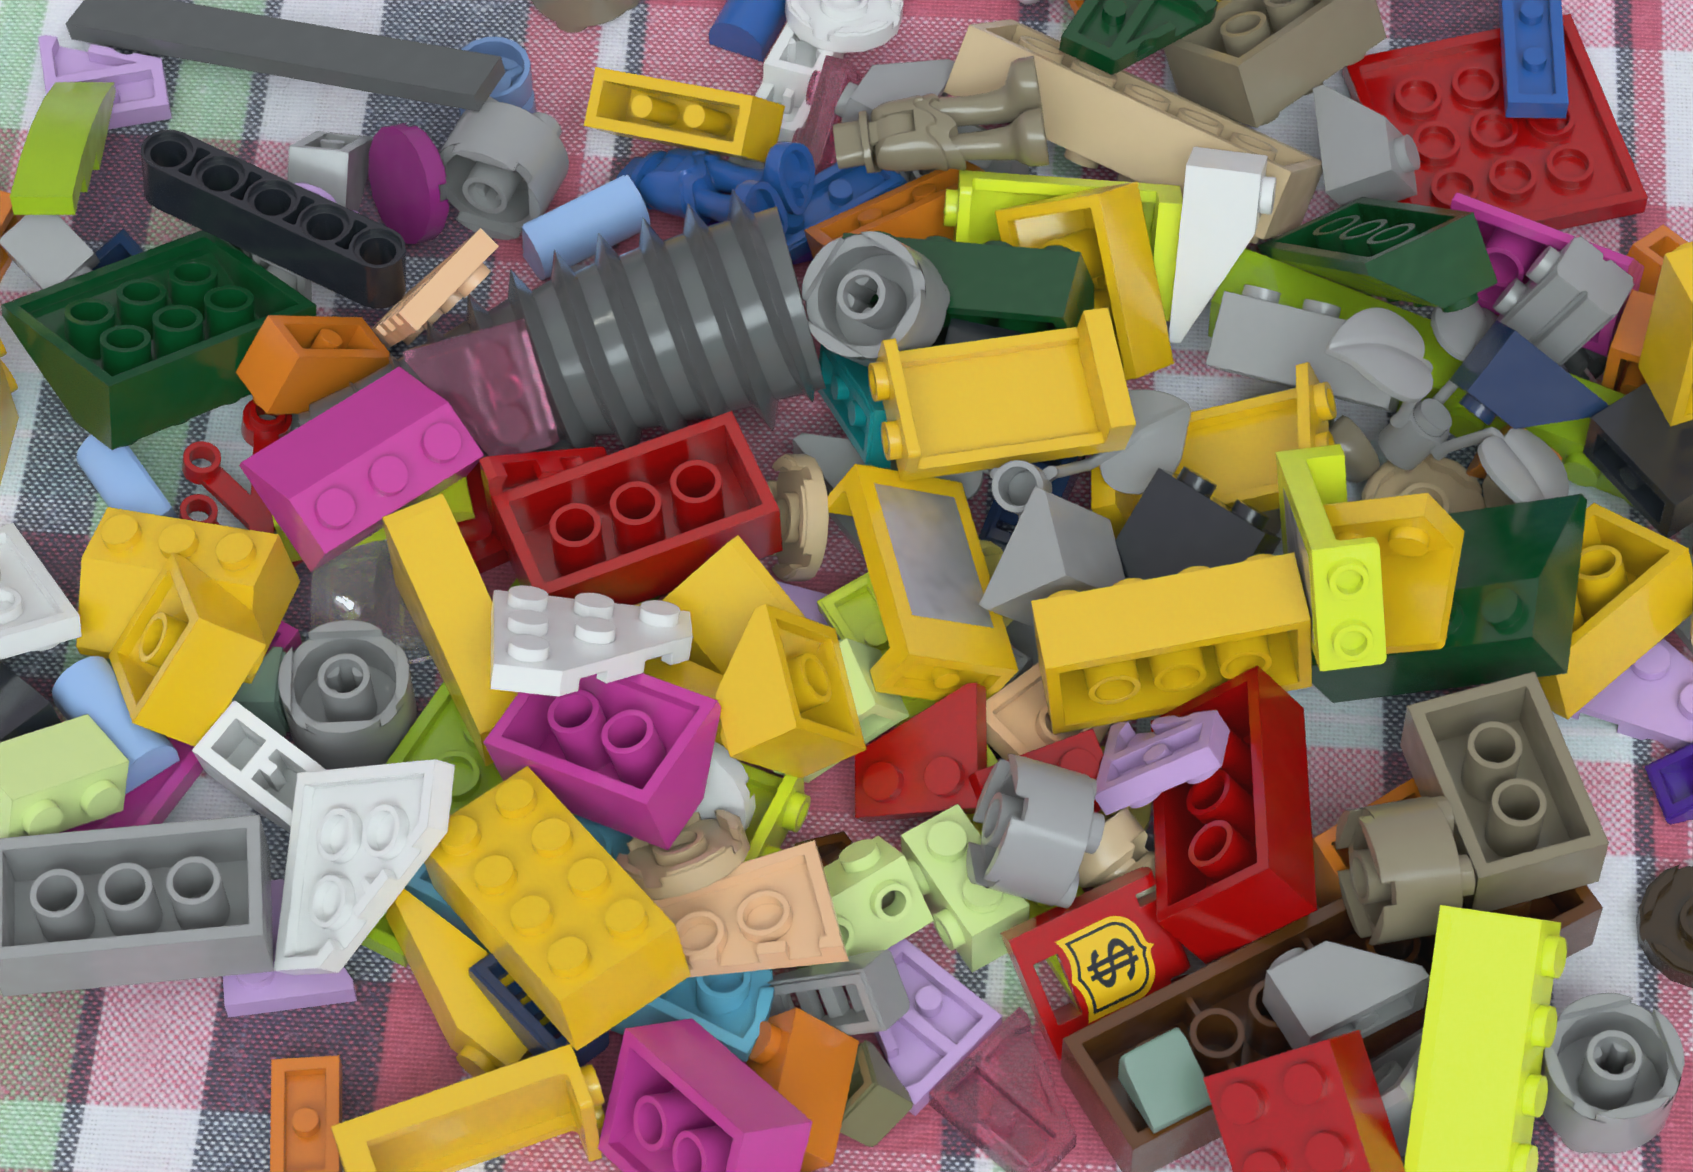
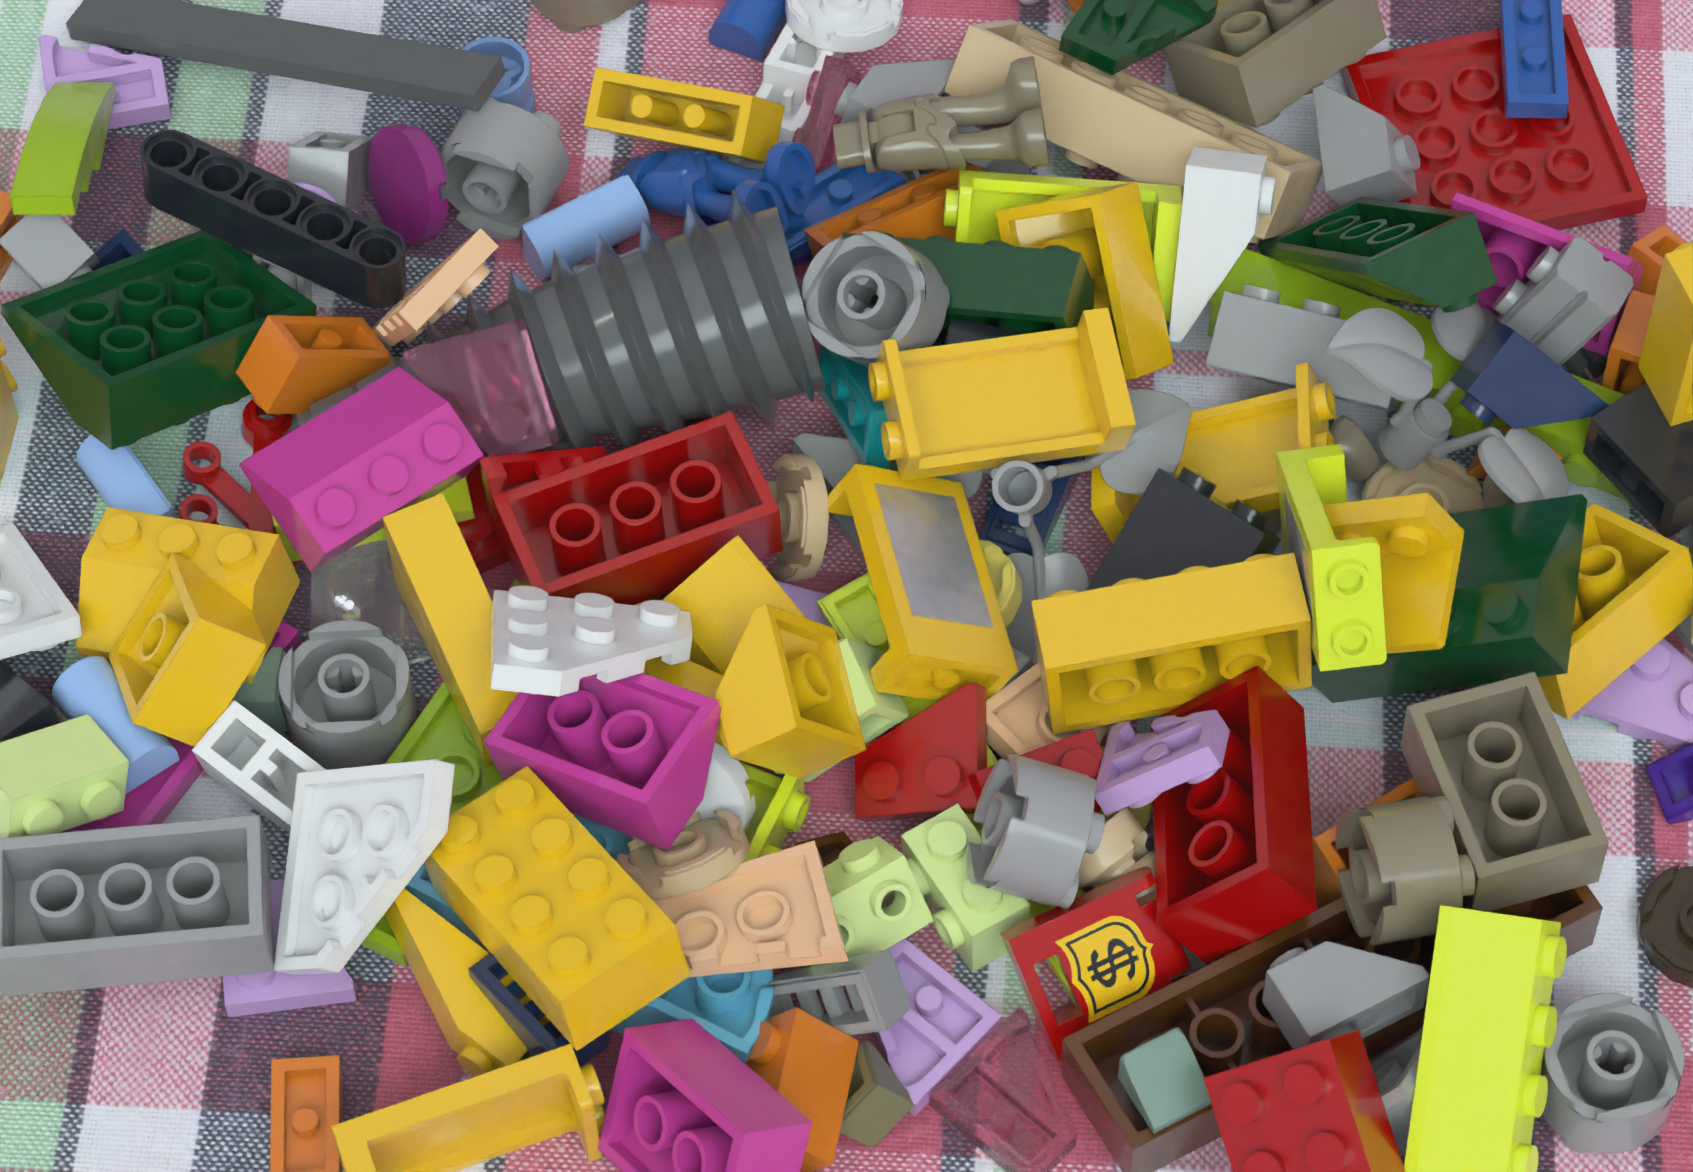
light grey slope [979,486,1125,628] -> none

